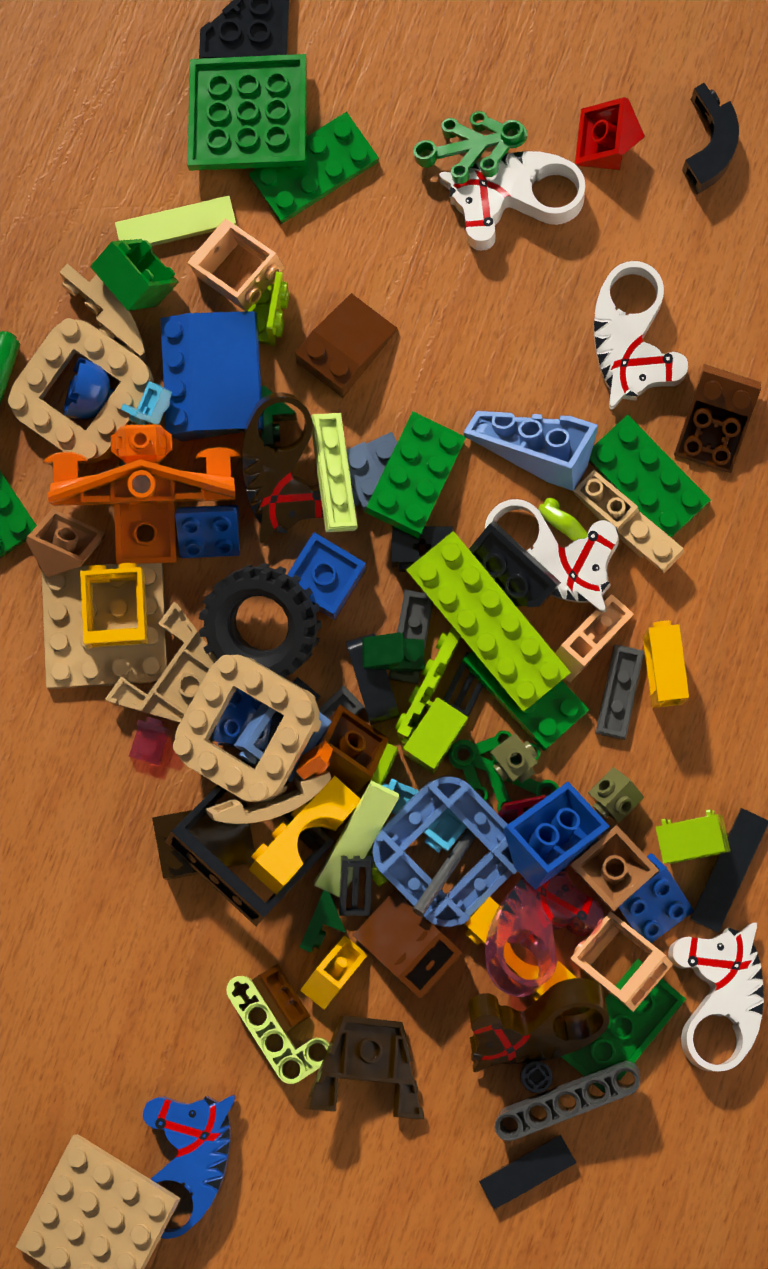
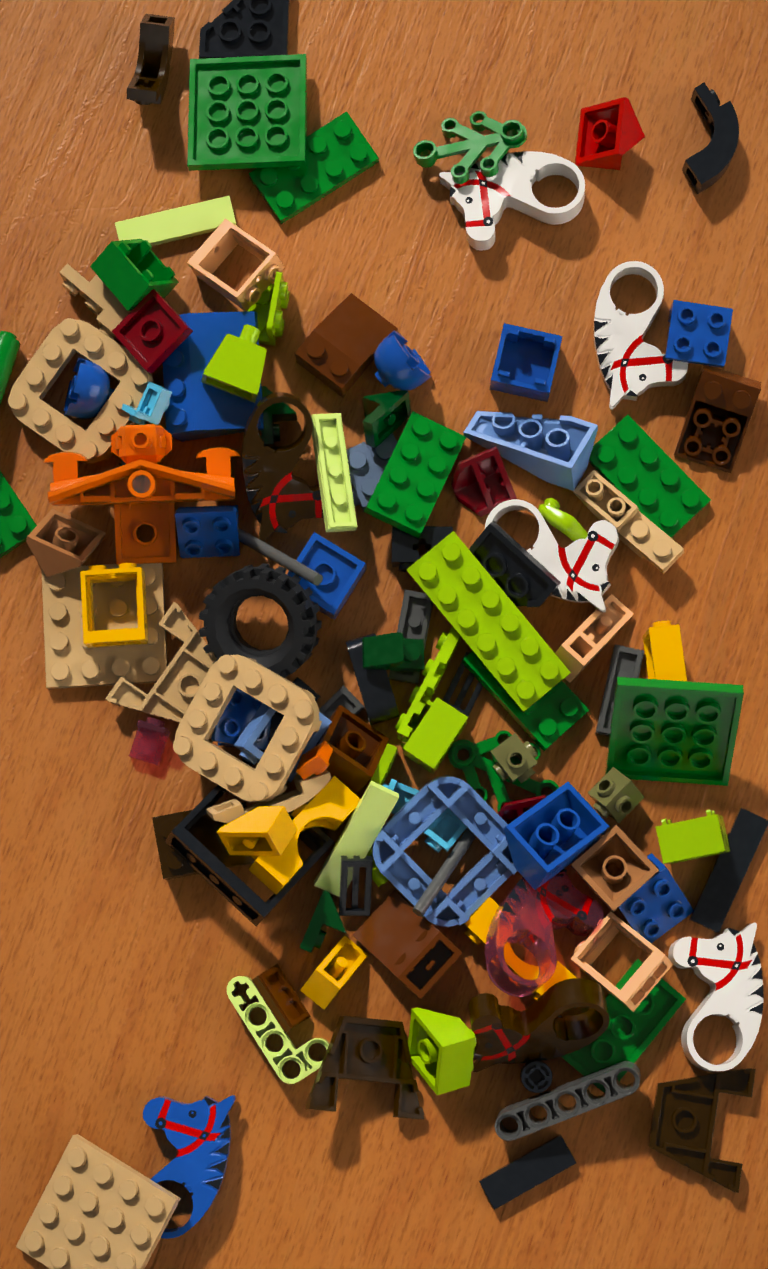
none -> dark red plate [112,289,193,374]
none -> dark brown arch [127,14,175,105]
none -> lime torso [201,325,267,403]
none -> yellow slope [217,806,297,856]
none -> dark grey bar [239,528,323,586]
none -> dark green slope [362,390,411,448]
none -> blue cylinder [374,331,431,391]
none -> lime slope [408,1007,477,1096]
none -> dark red slope [451,446,517,517]
none -> blue container [490,323,563,402]
none -> green plate [605,677,744,786]
none -> dark brown wing [648,1068,756,1193]
none -> blue bracket [665,300,733,368]

